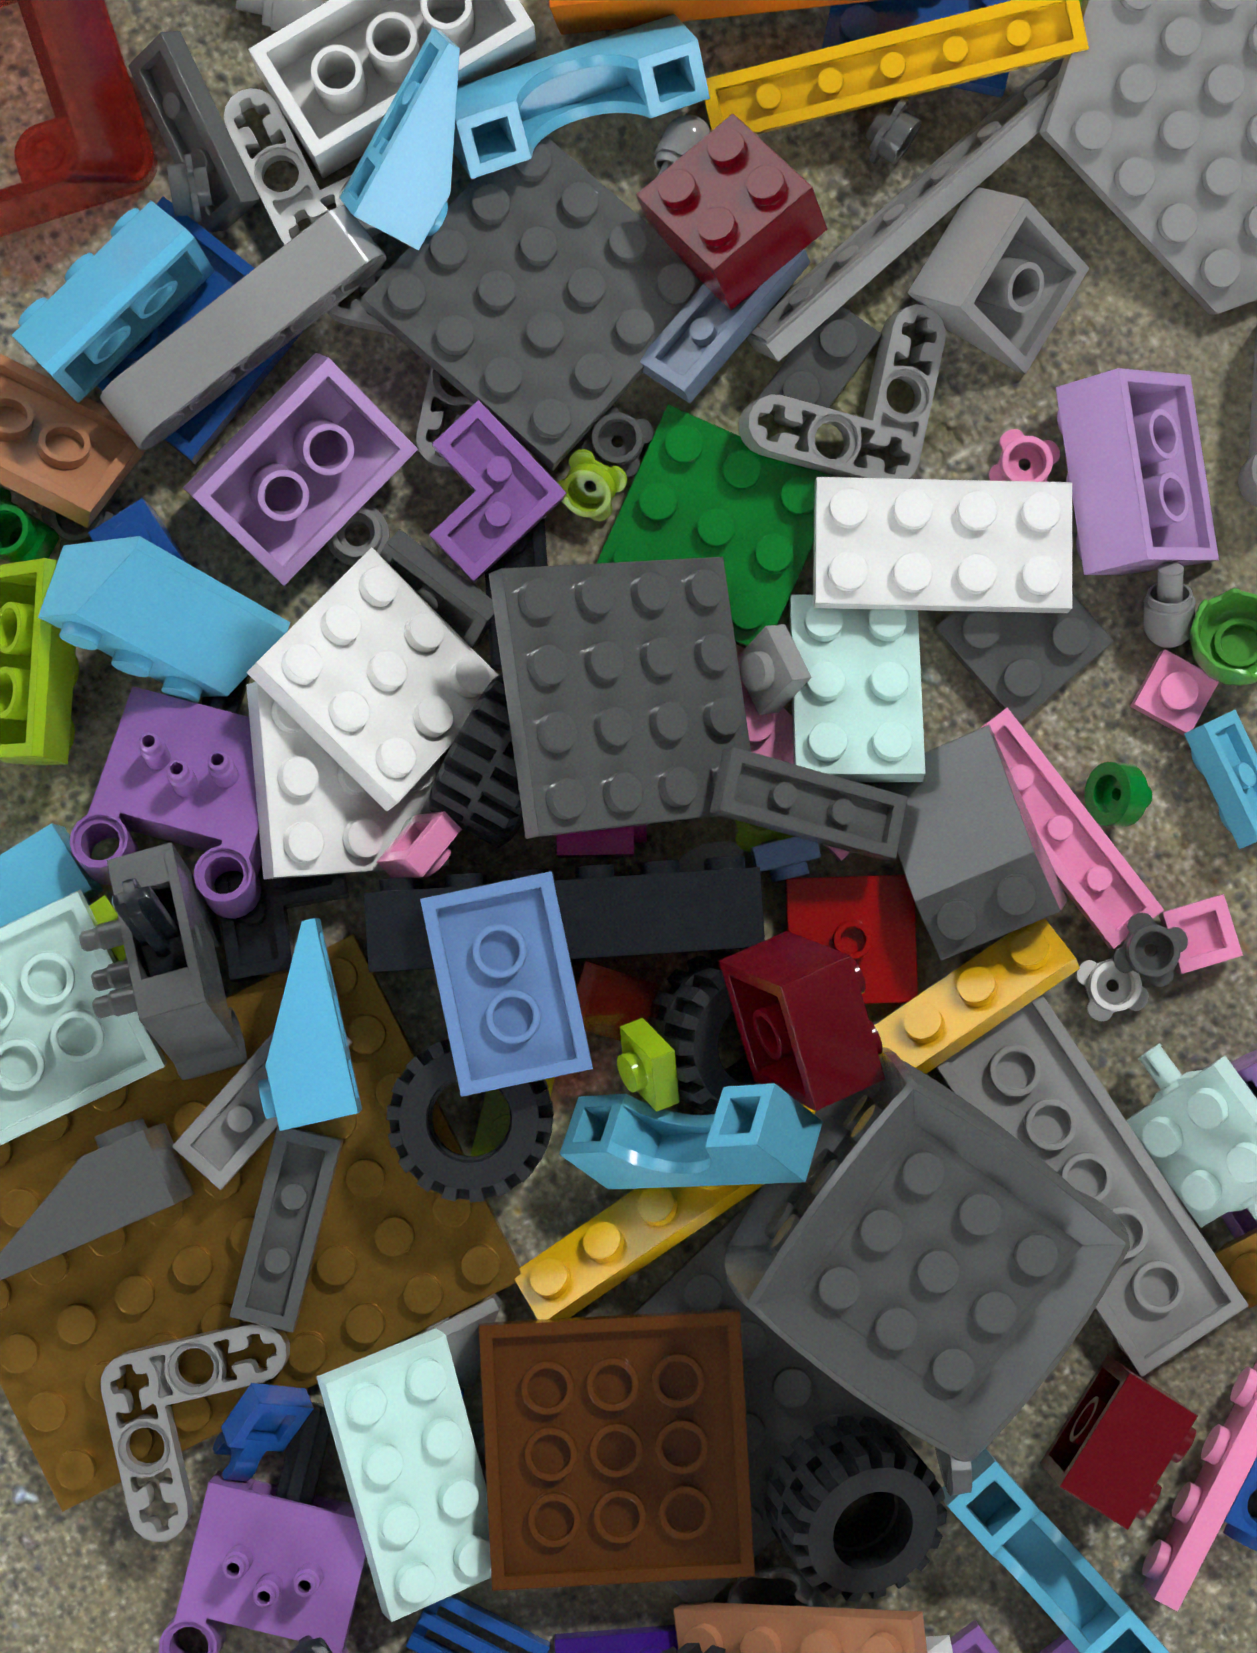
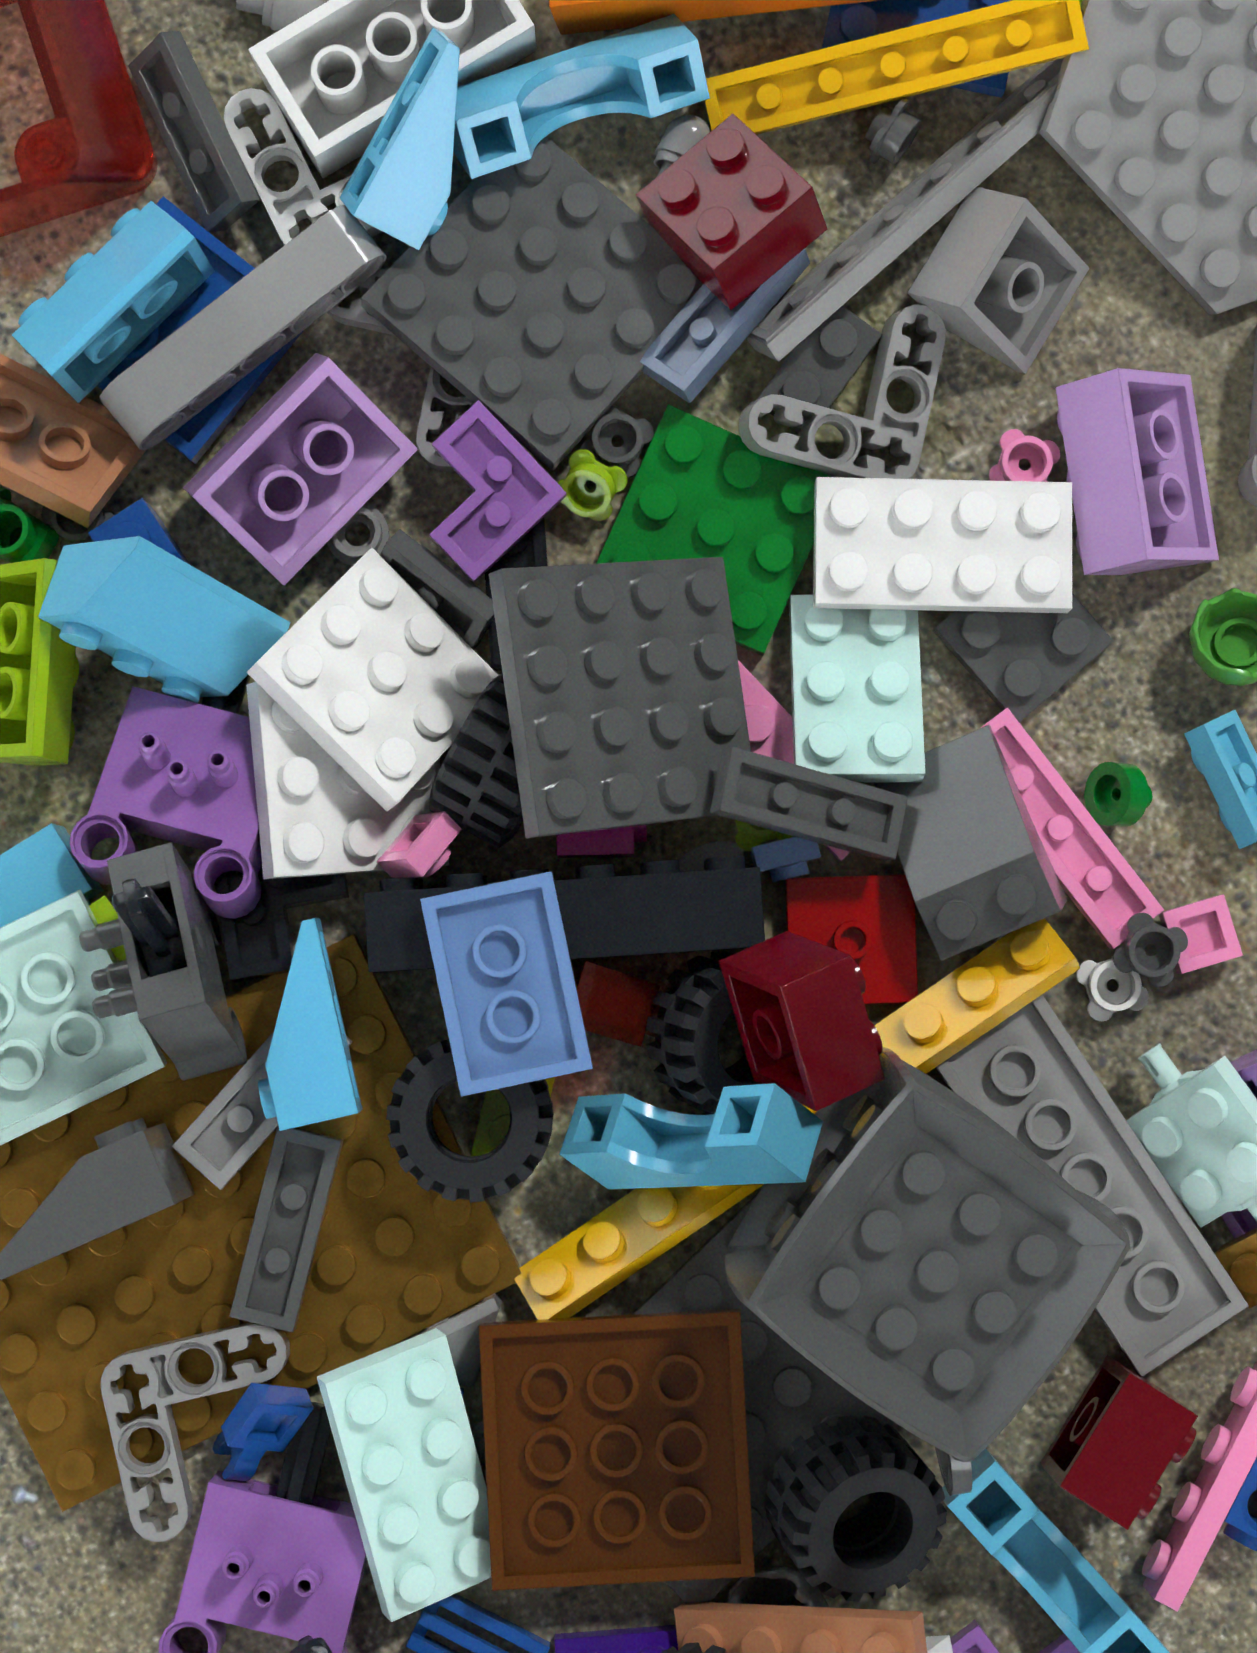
dark grey plate [167,154,212,222] -> none
lime plate [617,1018,679,1112] -> none
light grey plate [737,624,812,715] -> none
bright pink plate [1130,649,1219,737] -> none
light grey cylinder [1143,562,1196,648] -> none

